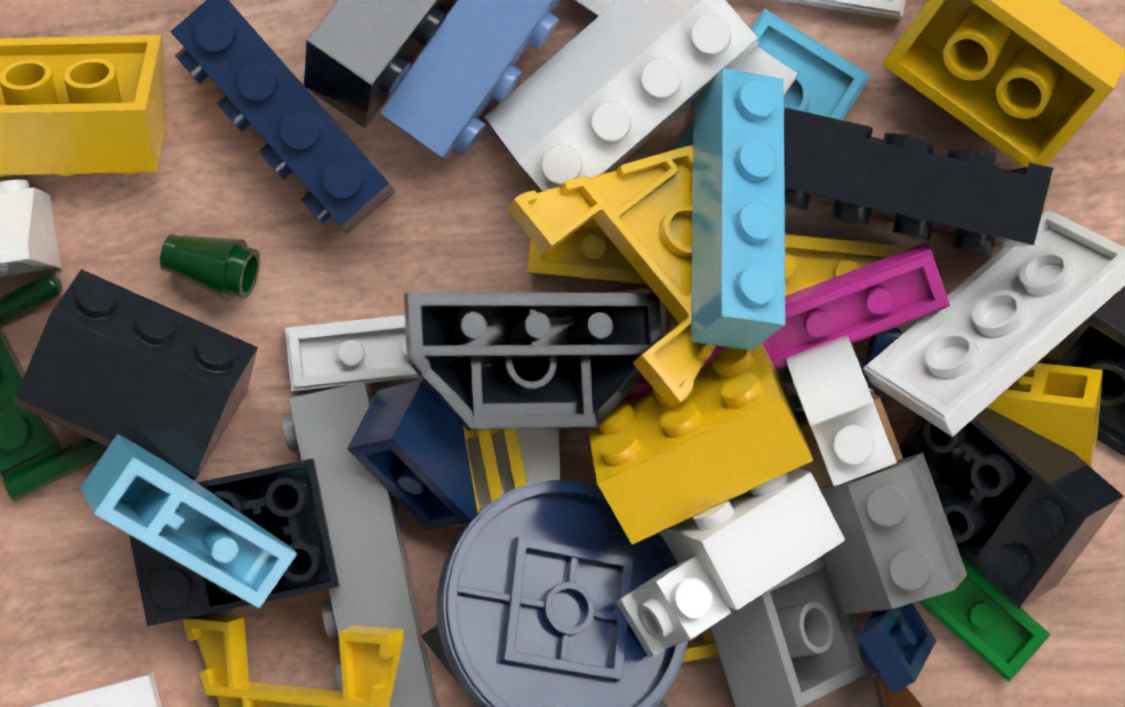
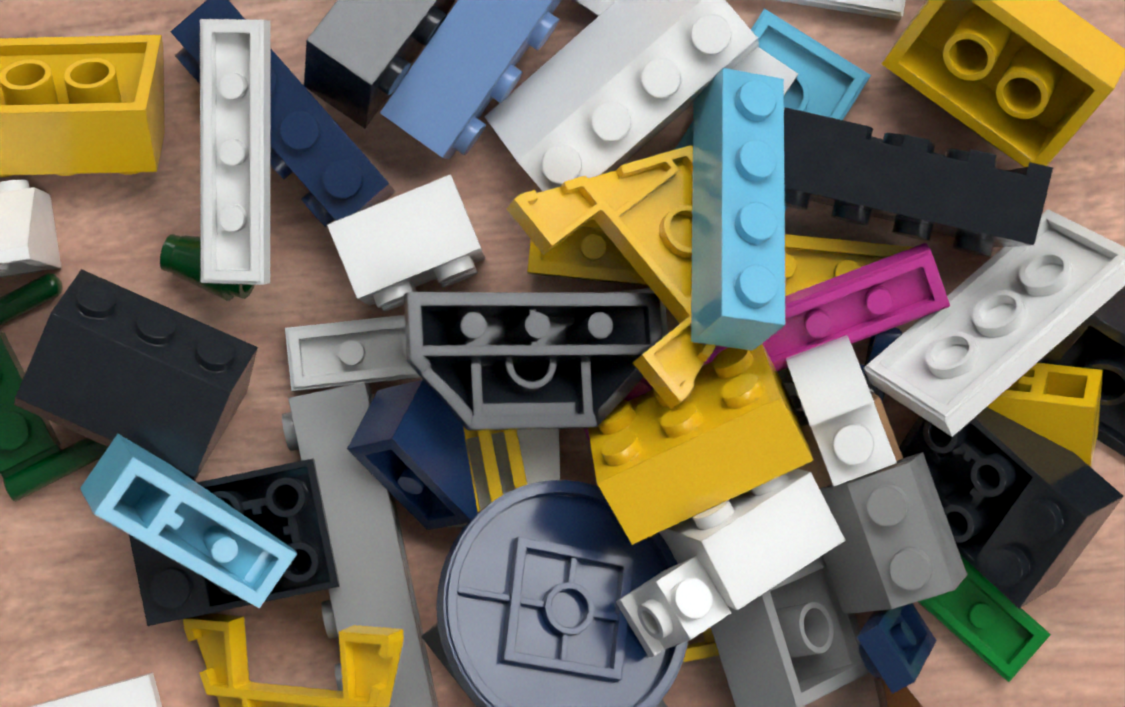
none -> white tile [200,19,271,285]
none -> white brick [327,174,485,311]

